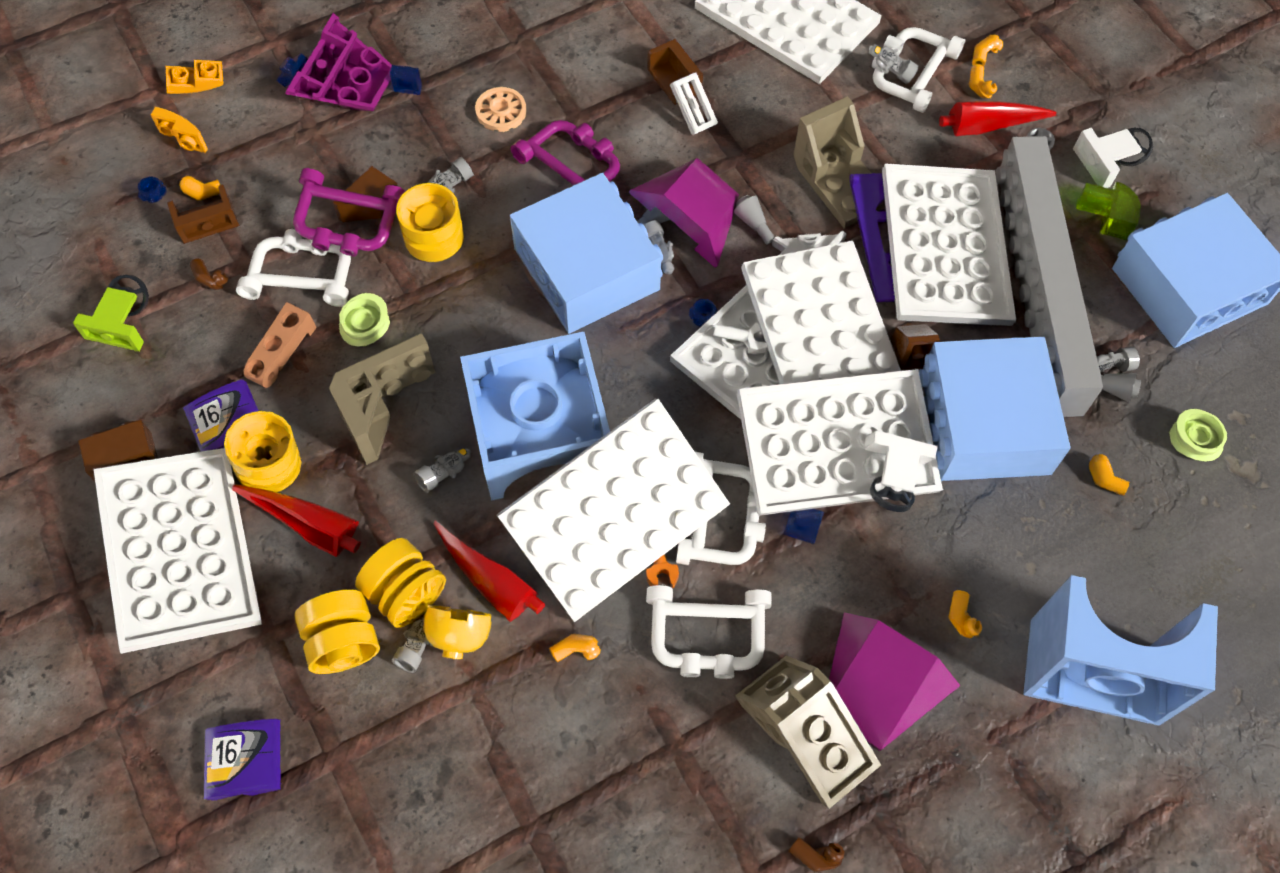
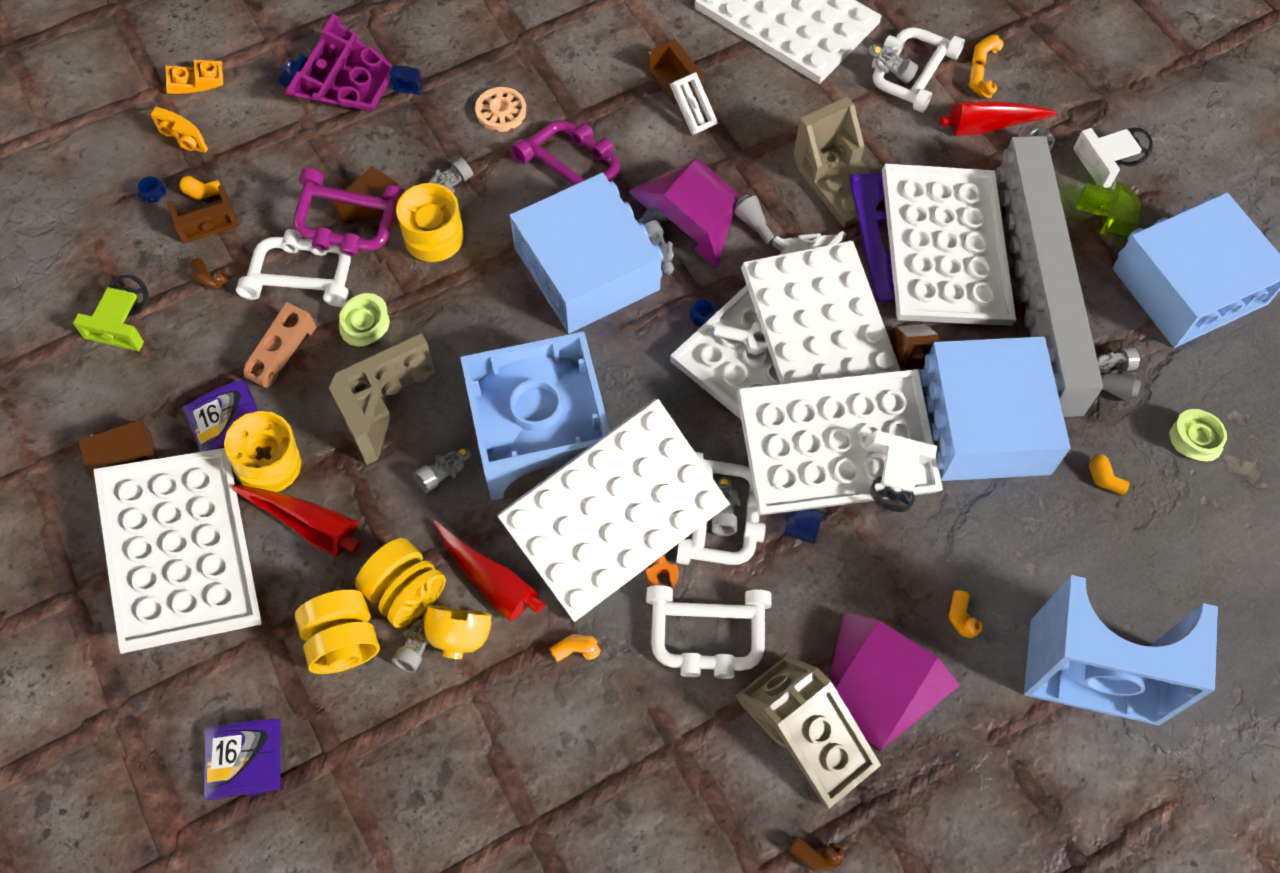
none -> light grey piece [712,476,741,536]

